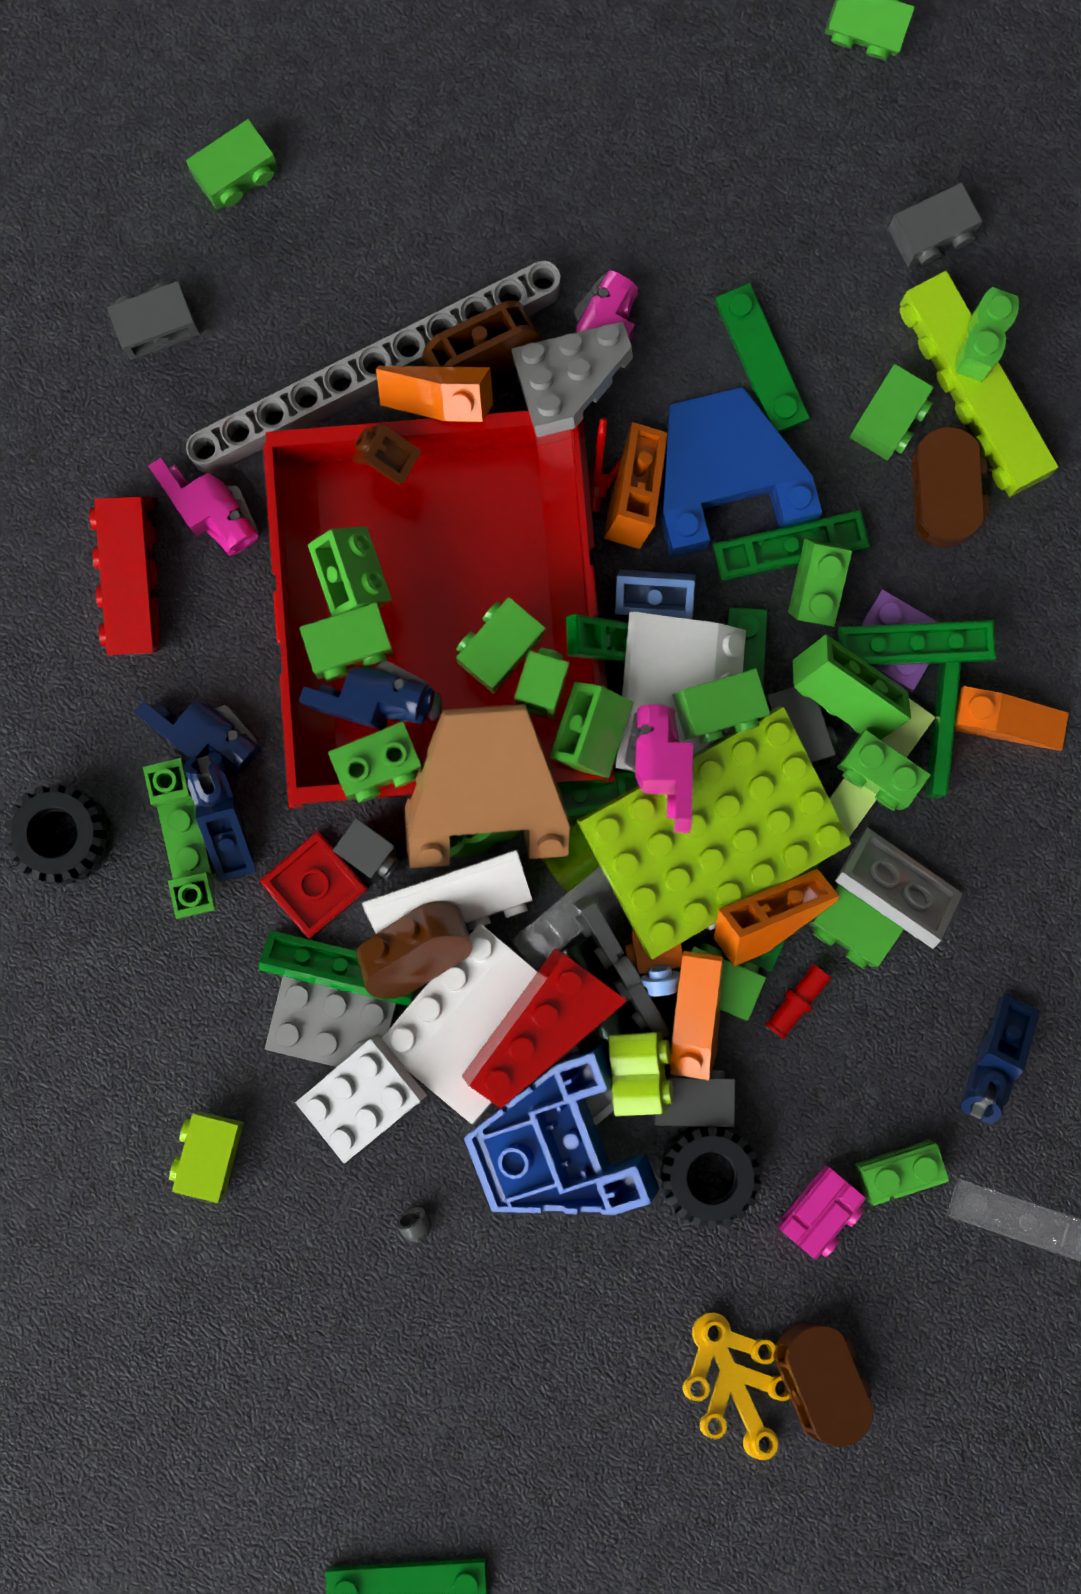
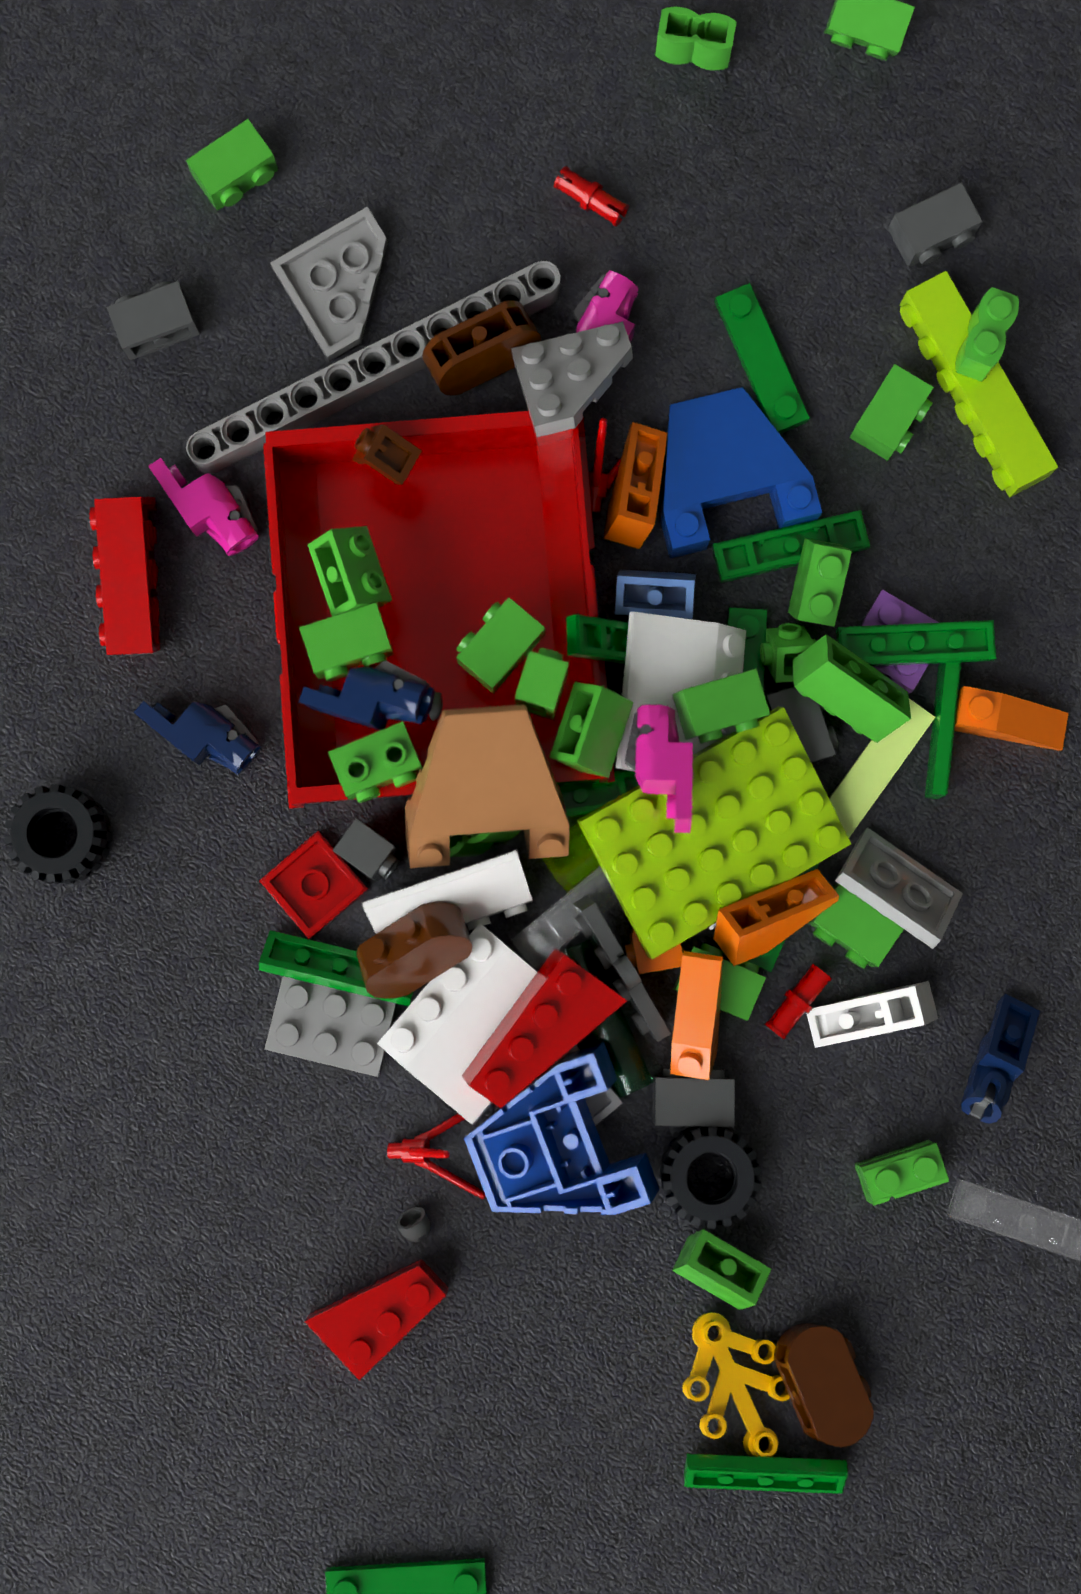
bright green slope [143,758,216,919] -> none
lime brick [169,1111,244,1203] -> none
dark blue plate [184,752,256,882] -> none
plate [295,1034,427,1163] -> none
orange slope [376,366,493,422] -> none
lime brick [609,1031,674,1116] -> none
light blue plate [641,965,680,996] -> none
dark pink brick [776,1165,866,1260] -> none
bright green brick [837,730,931,811] -> none
reddish brown brick [911,427,989,548] -> none
none -> light grey plate [270,207,388,361]
none -> red wedge [304,1259,449,1380]
none -> red plant [387,1113,486,1199]
none -> red pin [554,166,629,227]
none -> bright green brick [655,7,737,70]
none -> bright green brick [672,1229,772,1310]
none -> green tile [684,1454,848,1494]
none -> bright green brick [760,623,816,683]
none -> white slope [806,981,938,1048]

